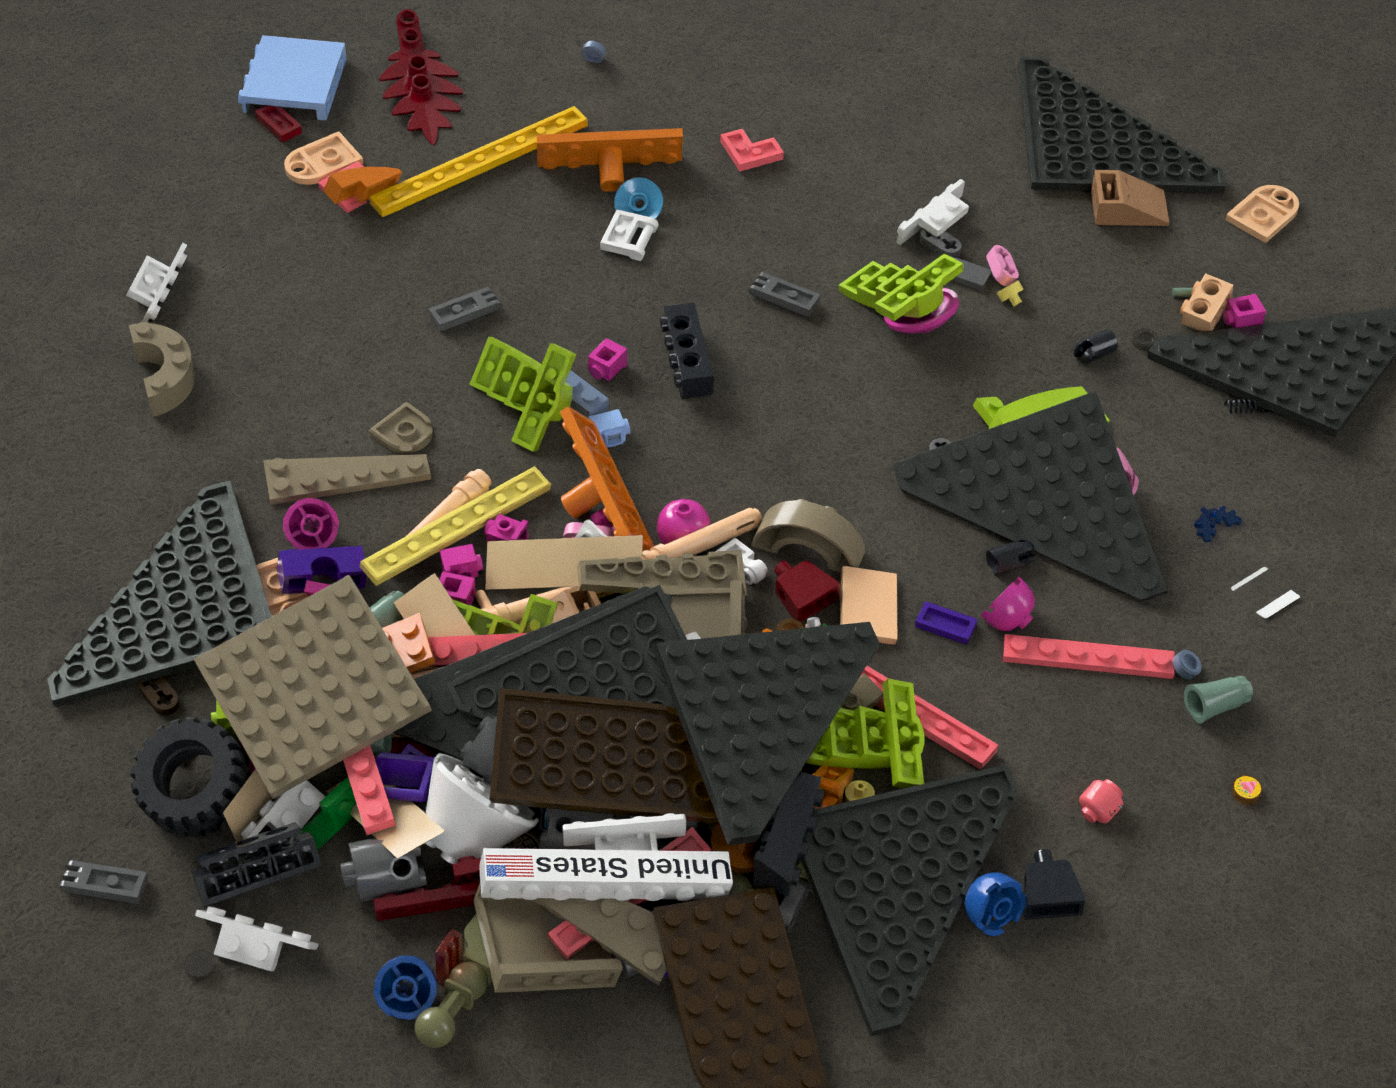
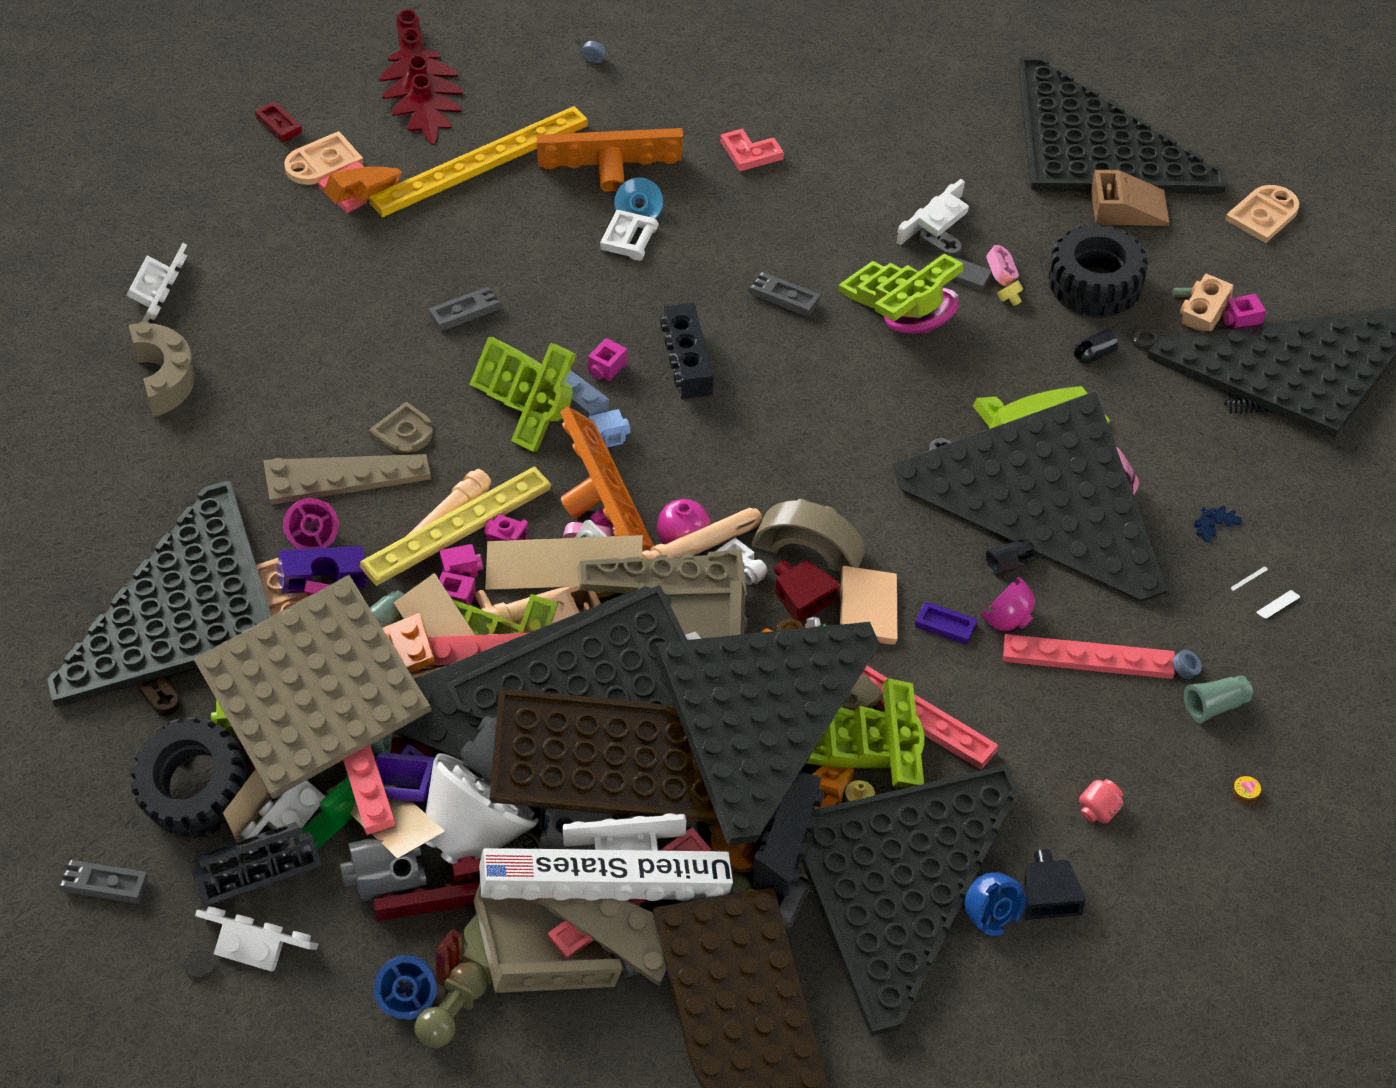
light blue panel [238,35,347,120] -> none
none -> black tyre [1048,224,1148,317]

